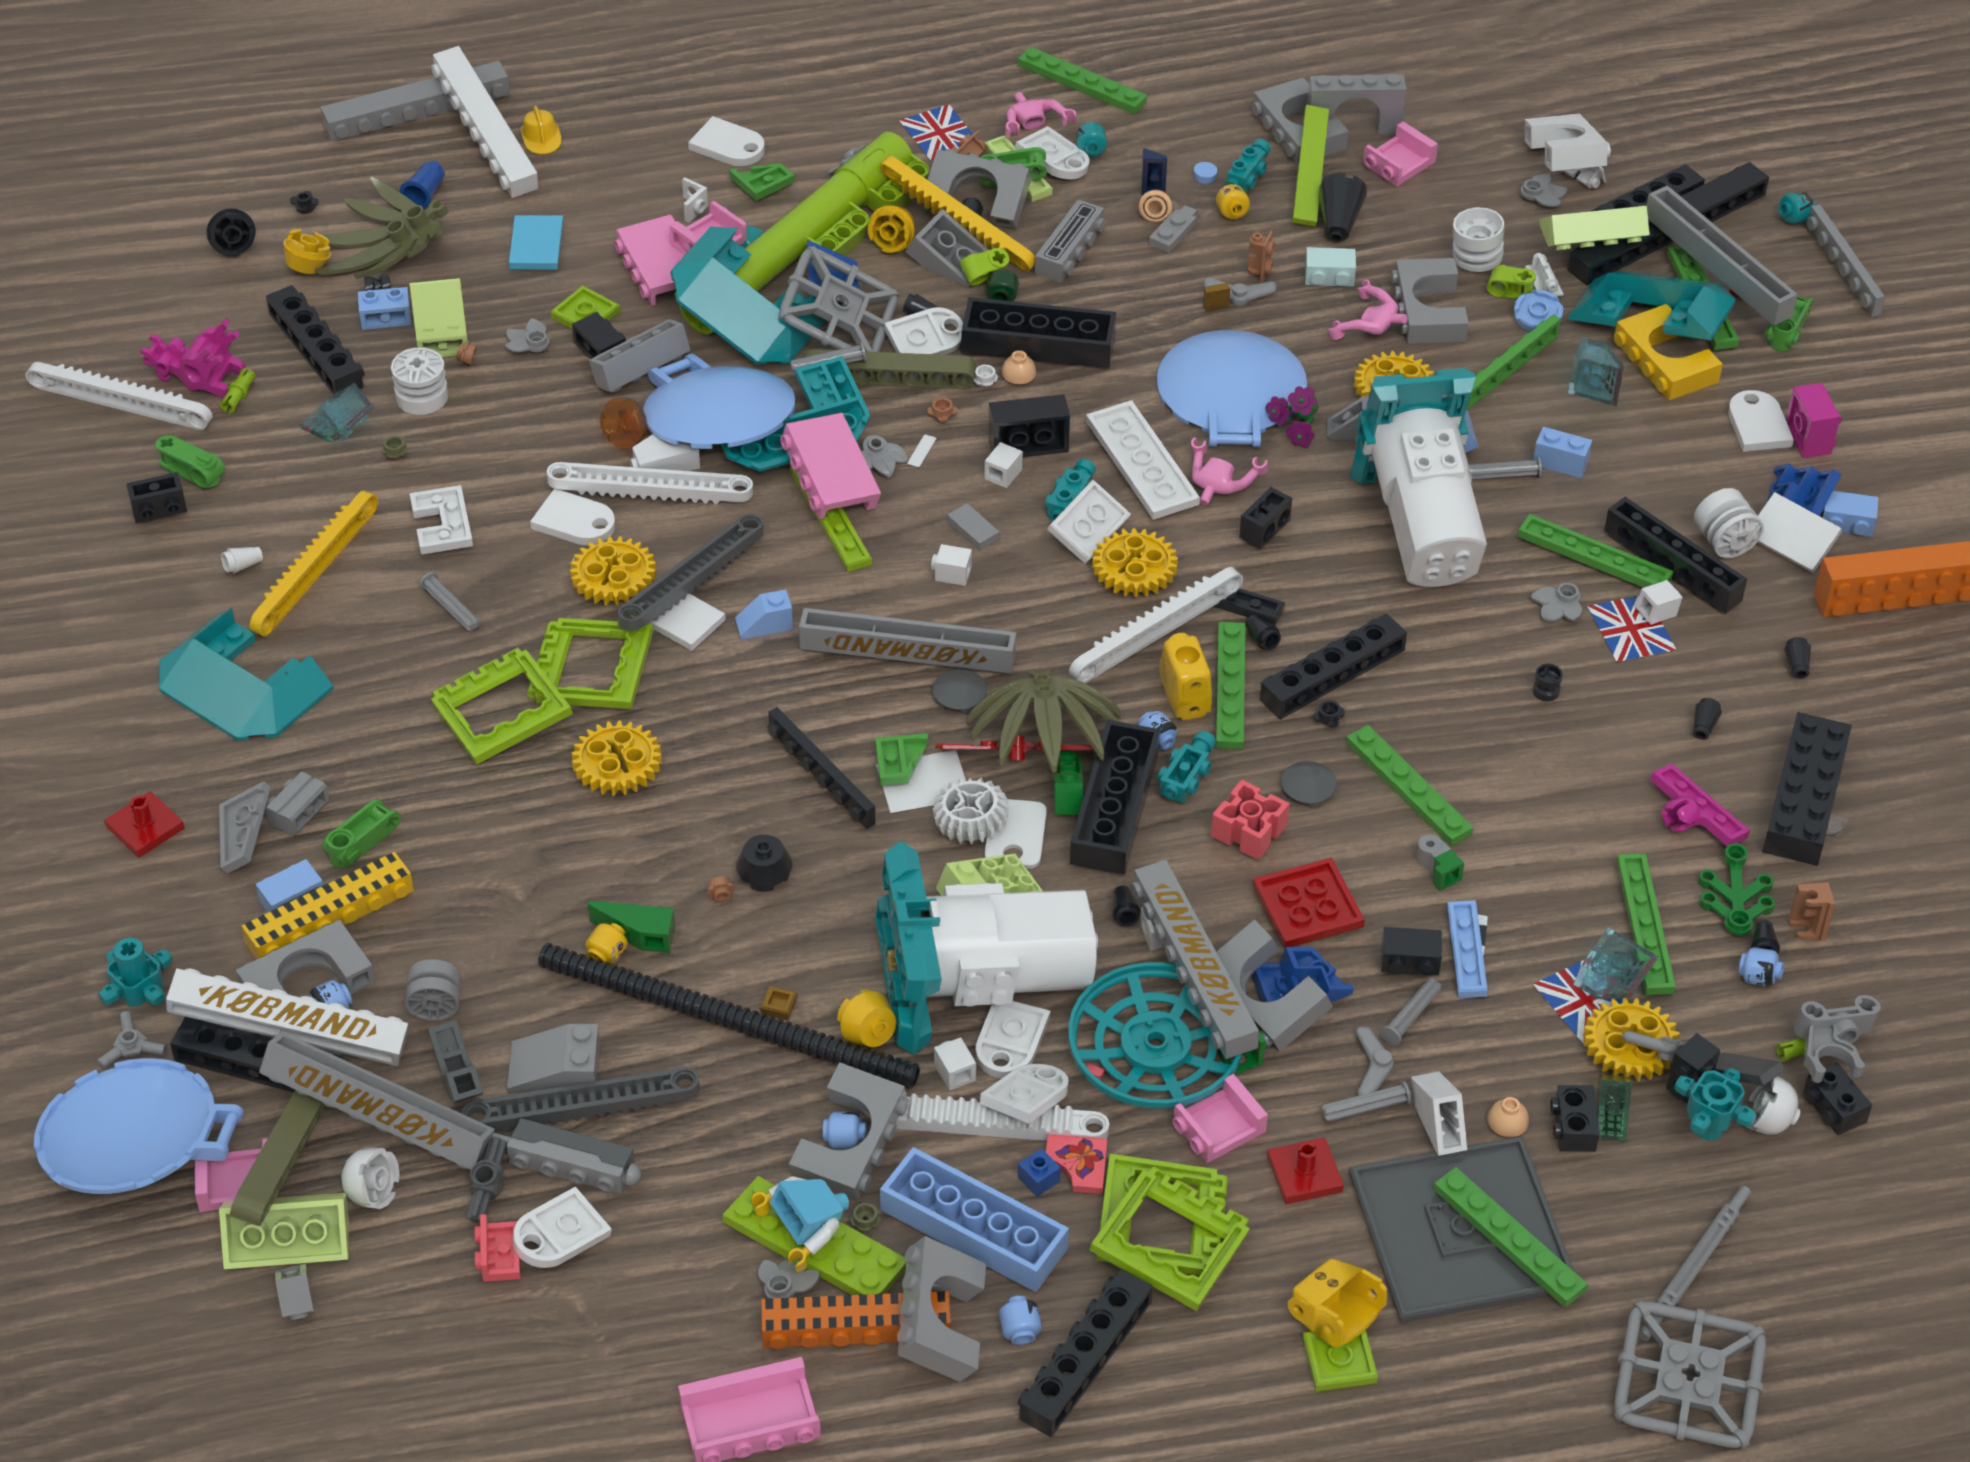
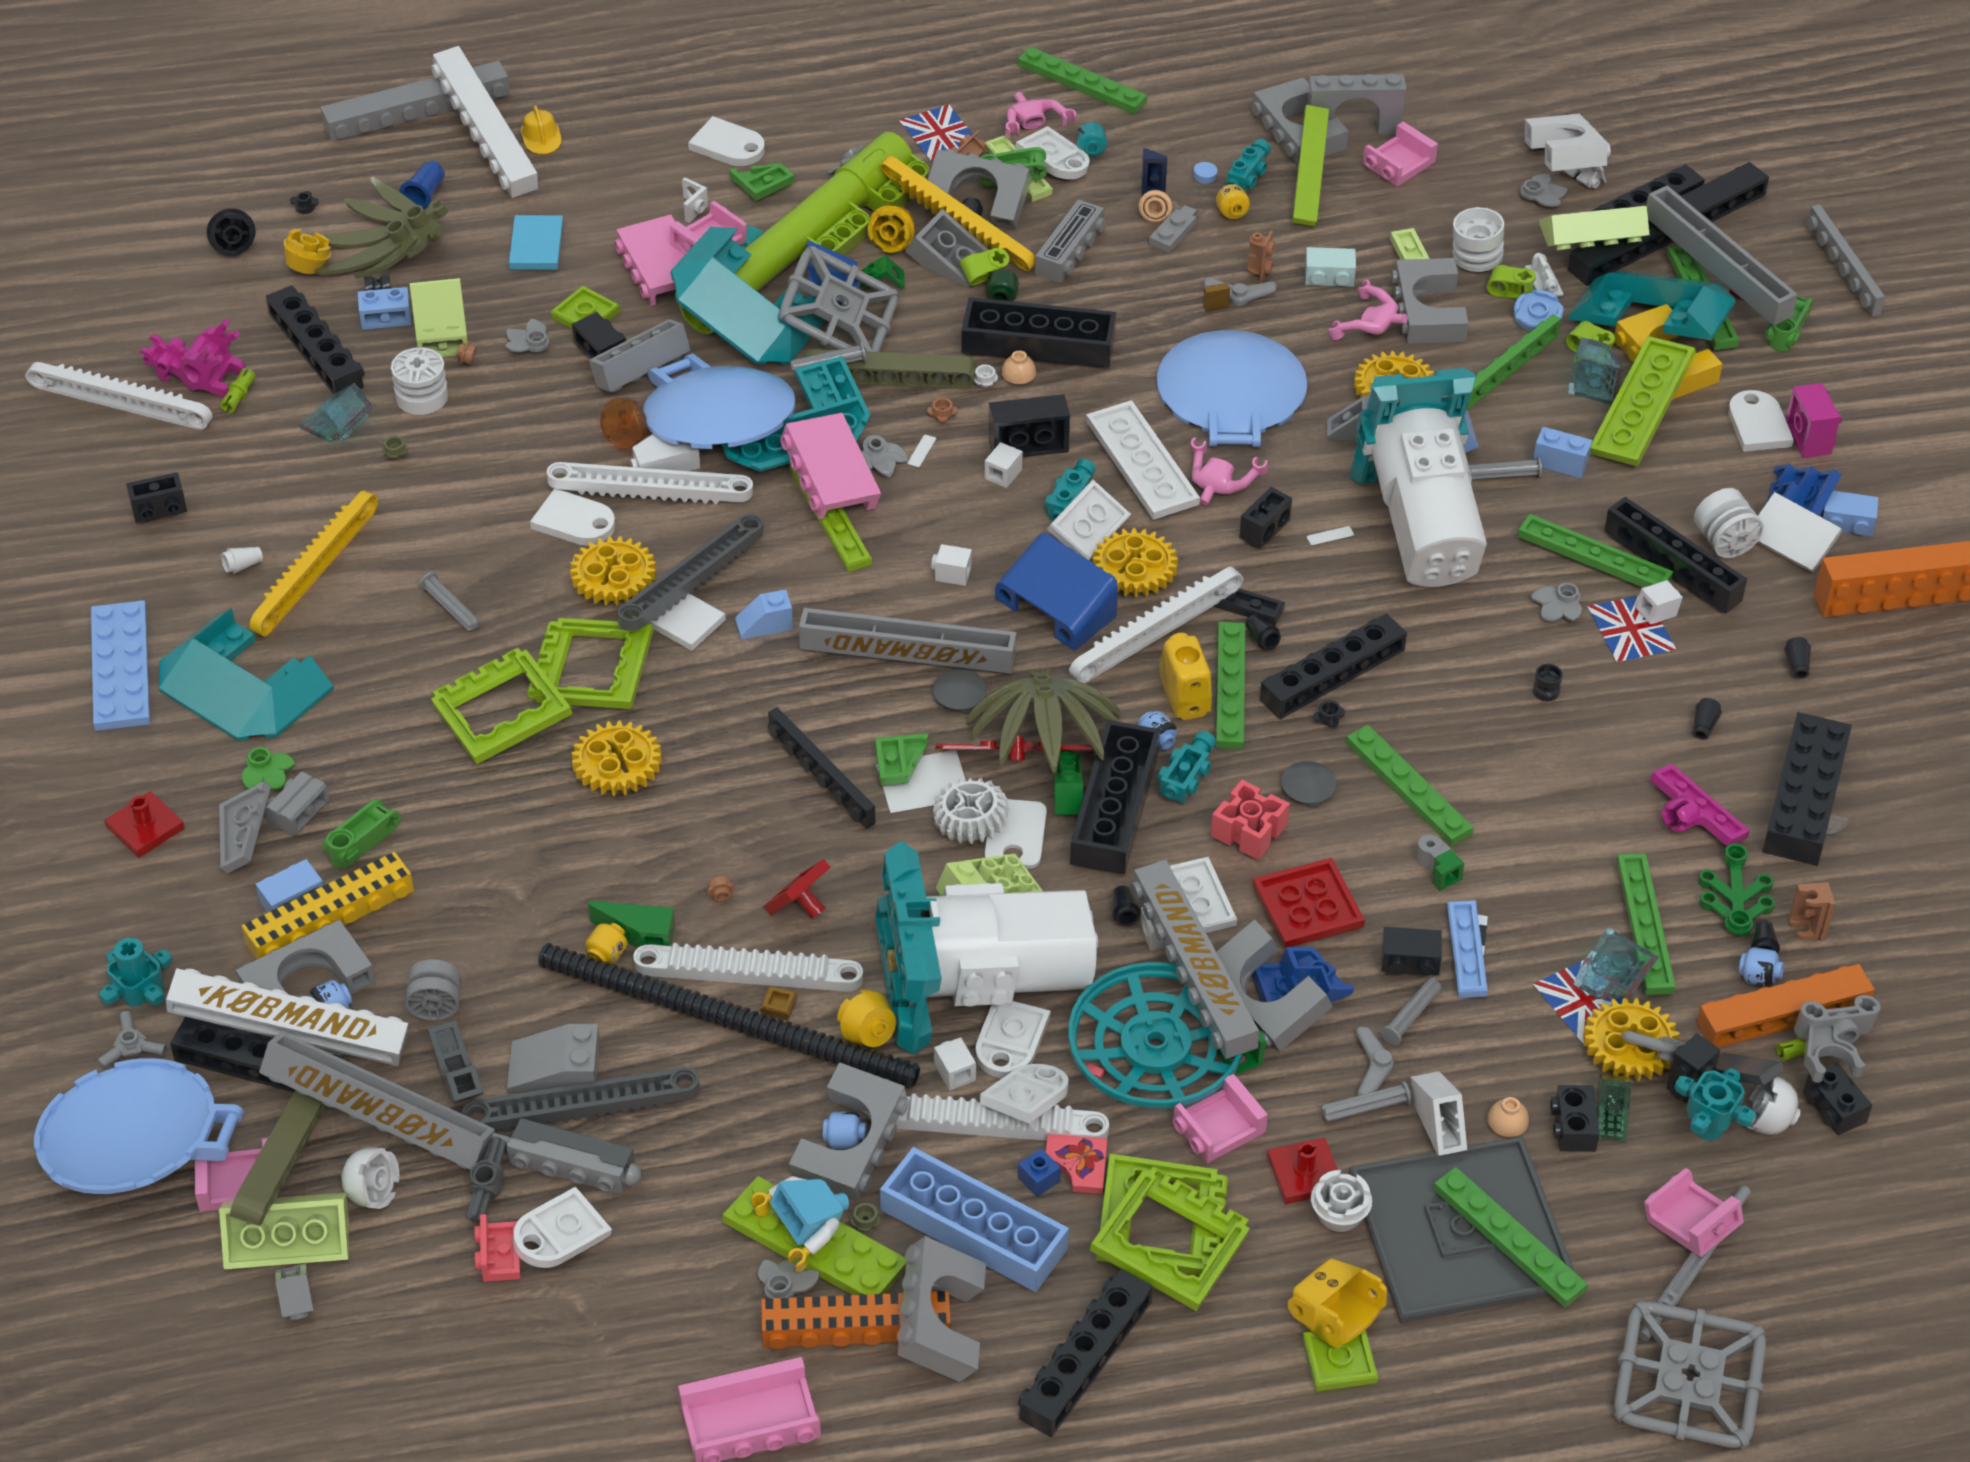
bright green piece [155,435,225,488] -> none
white plate [409,485,473,555] -> none
black cone [736,835,793,892] -> none
white tile [884,307,963,355] -> none
black cone [903,293,937,316] -> none
light grey tile [947,503,1000,551] -> none
light blue head [999,1296,1042,1345] -> none
magenta plant [1265,386,1318,447] -> none
black cone [1319,173,1367,242] -> none
teal head [1778,192,1815,224] -> none
none -> light blue plate [91,600,151,731]
none -> bright green plate [242,747,295,790]
none -> white gear [633,943,863,992]
none -> red tile [763,859,831,919]
none -> green bracket [861,255,905,289]
none -> blue windscreen [995,533,1118,651]
none -> white tile [1170,857,1237,933]
none -> white sticker [1307,526,1354,545]
none -> white cone [1311,1170,1372,1232]
none -> yellowish green plate [1390,228,1430,260]
none -> lime piece [1566,321,1615,363]
none -> lime plate [1590,336,1696,466]
none -> bright pink panel [1644,1168,1744,1257]
none -> orange brick [1696,964,1875,1048]

